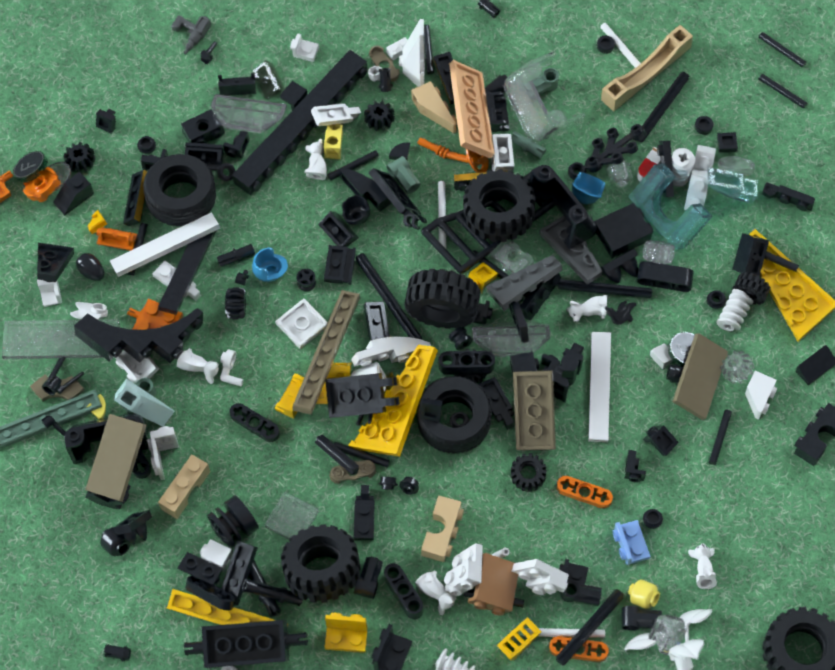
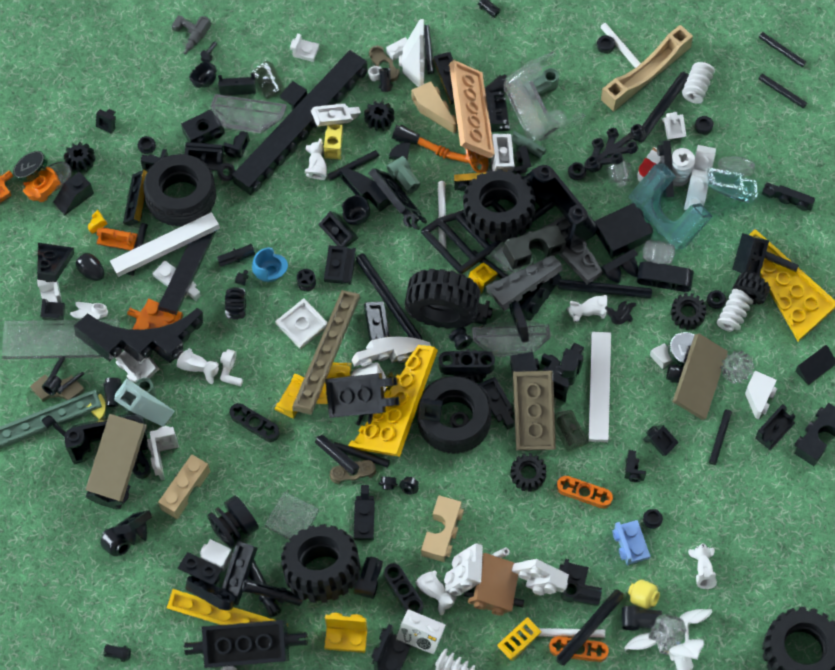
dark azure helmet [572,172,605,205] -> none
black plate [717,132,738,153] -> none
none -> black panel [40,299,66,323]
none -> black cone [103,378,122,407]
none -> black hair [189,61,217,88]
none -> black cone [392,124,420,145]
none -> white brick [396,609,445,654]
none -> pearl dark grey arch [503,224,566,270]
none -> black bracket [513,145,532,174]
none -> clear smoke slope [555,410,589,452]
none -> white bracket [662,112,686,140]
none -> black tyre [671,293,706,330]
none -> white piece [682,62,715,104]
none -> black hinge [755,404,795,451]

